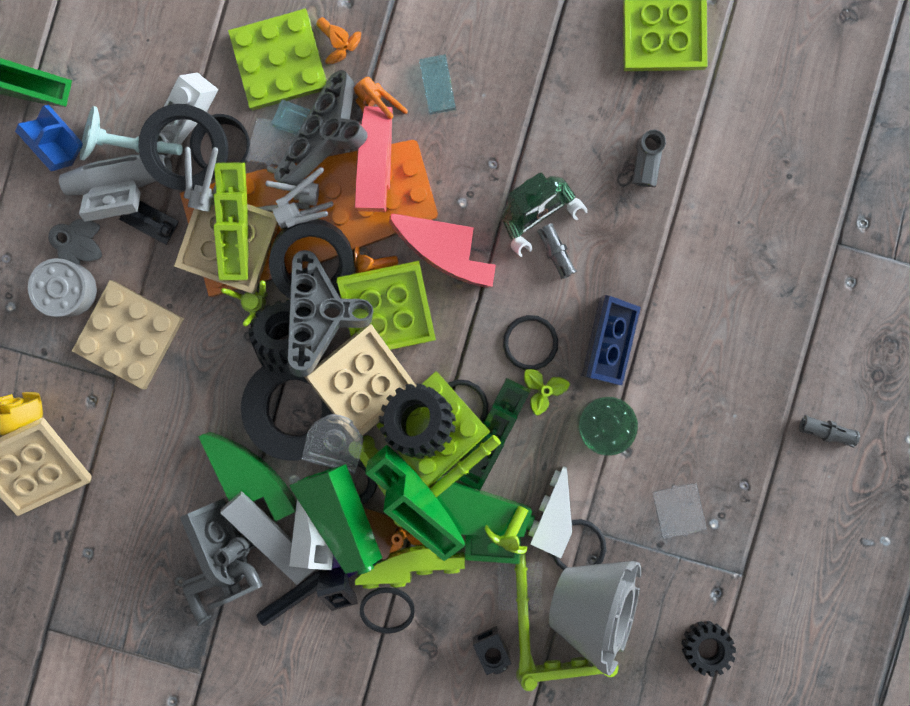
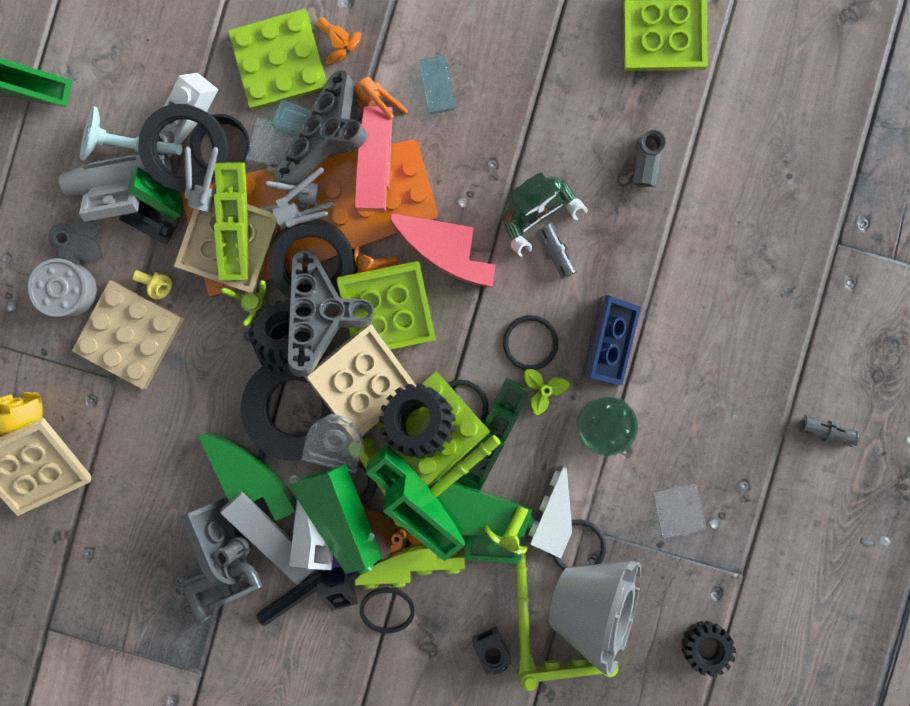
blue panel [15,105,83,171] -> none
none -> green plate [127,167,183,221]
none -> light yellow plate [132,270,172,299]

